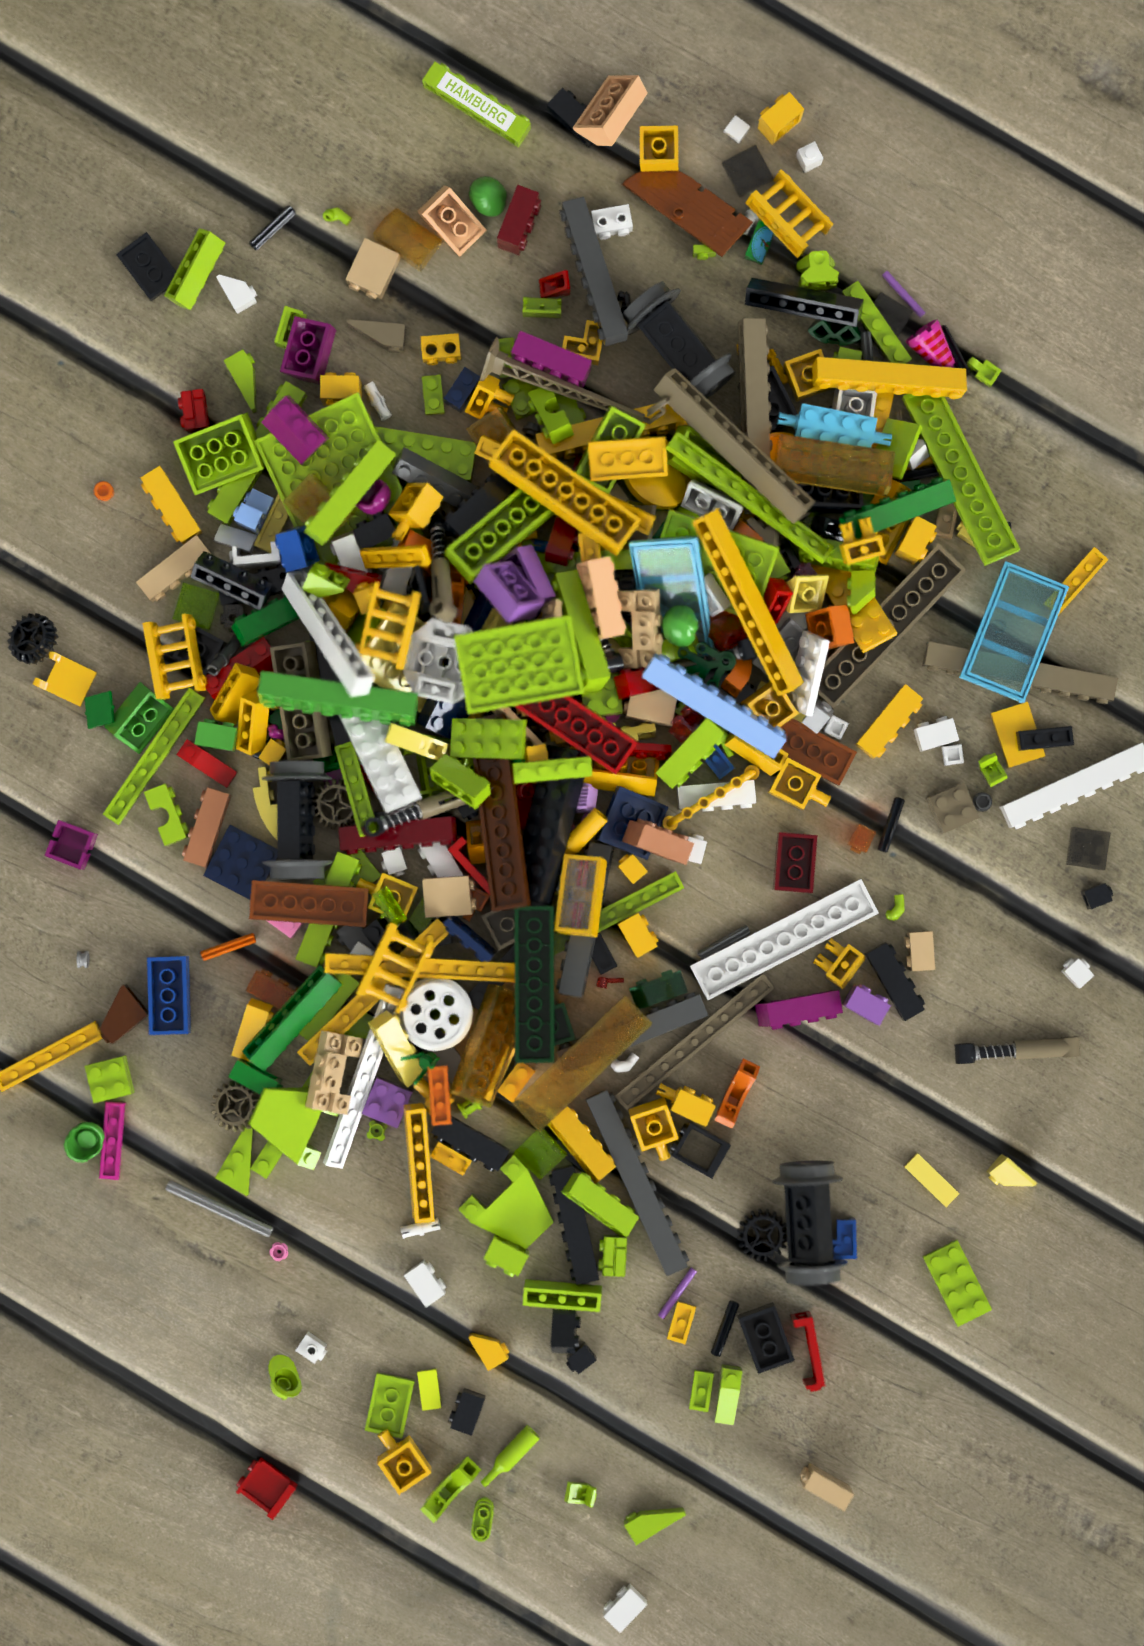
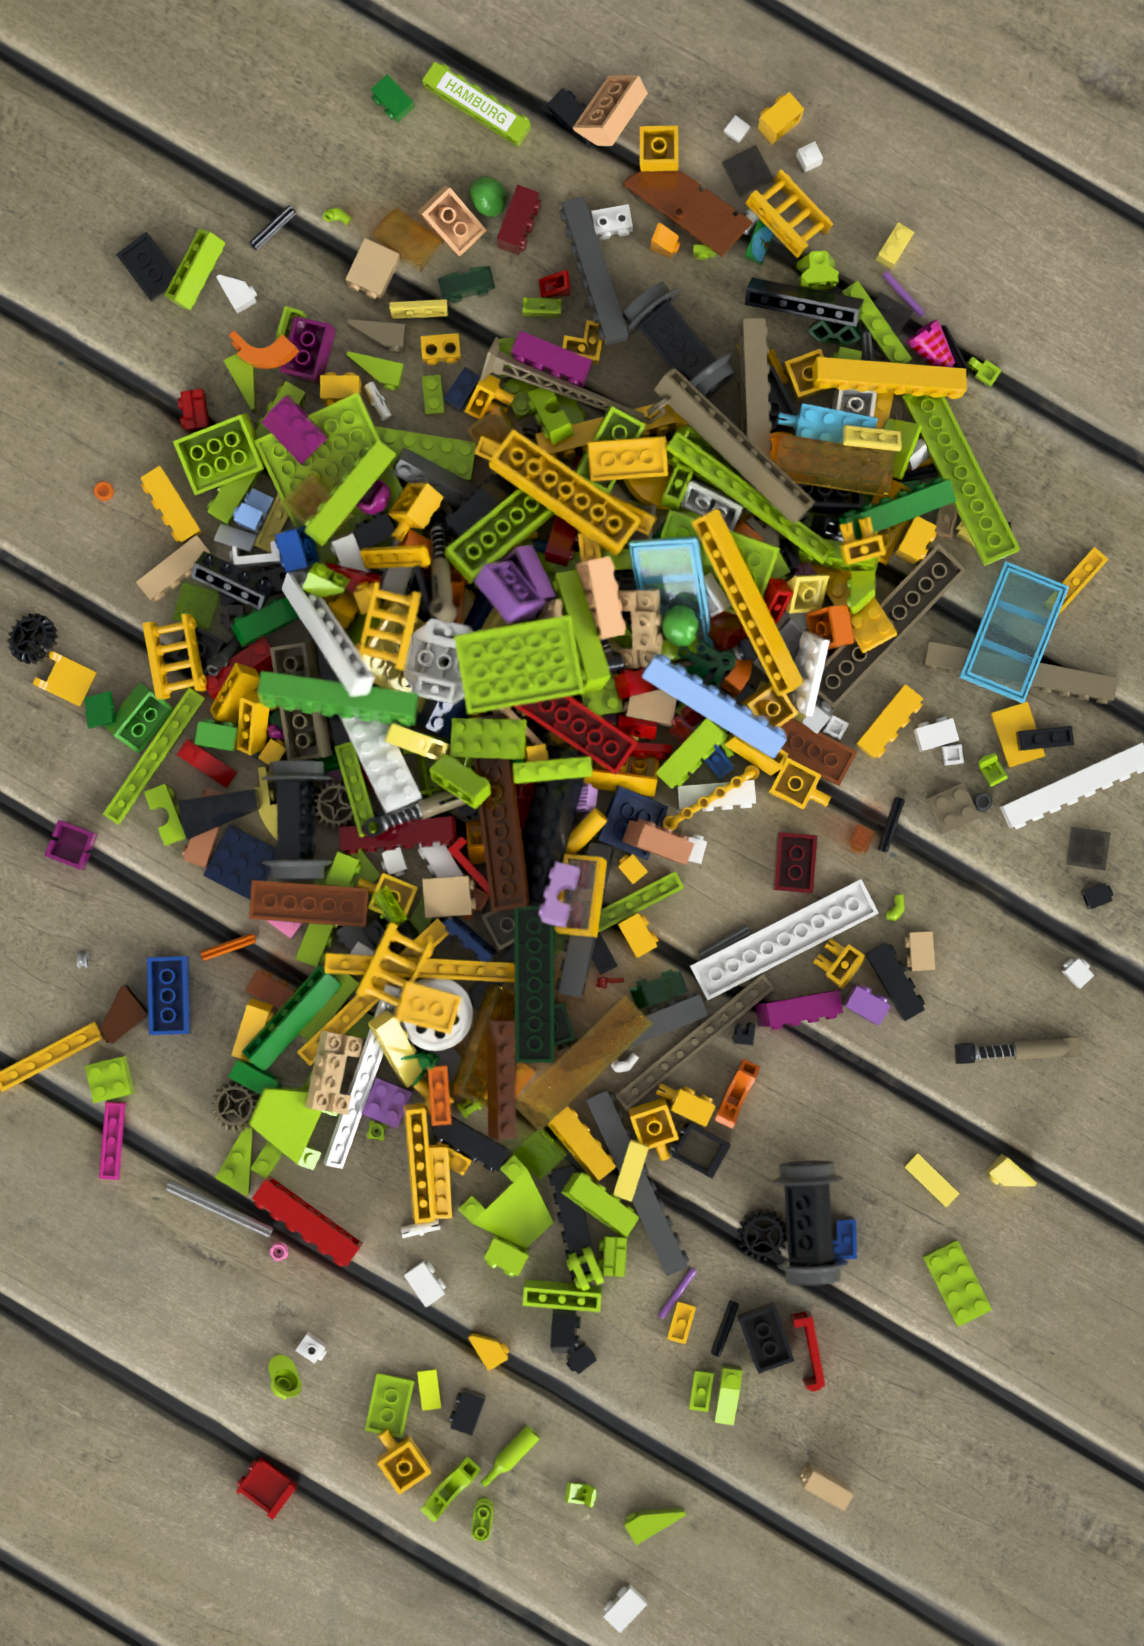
bright green piece [64,1122,105,1163] -> none
black arm [617,291,631,314] -> none
none -> black wedge [178,789,261,840]
none -> orange arch [229,330,299,369]
none -> red brick [251,1176,363,1267]
none -> lime slope [346,351,404,391]
none -> green brick [371,74,414,122]
none -> light yellow tile [389,299,448,319]
none -> yellow tile [394,981,461,1034]
none -> yellow plate [429,1144,453,1219]
none -> clear green brick [438,266,495,303]
none -> reddish brown brick [487,1019,516,1140]
none -> lavender arch [539,862,580,928]
none -> lime brick [566,1246,605,1291]
none -> light yellow tile [613,1140,650,1201]
none -> red plate [618,715,658,740]
none -> light orange slope [650,223,681,258]
none -> lime brick [661,463,694,511]
none -> black hinge [731,1022,756,1046]
none -> light yellow tile [843,425,902,451]
none -> light yellow brick [876,222,914,270]

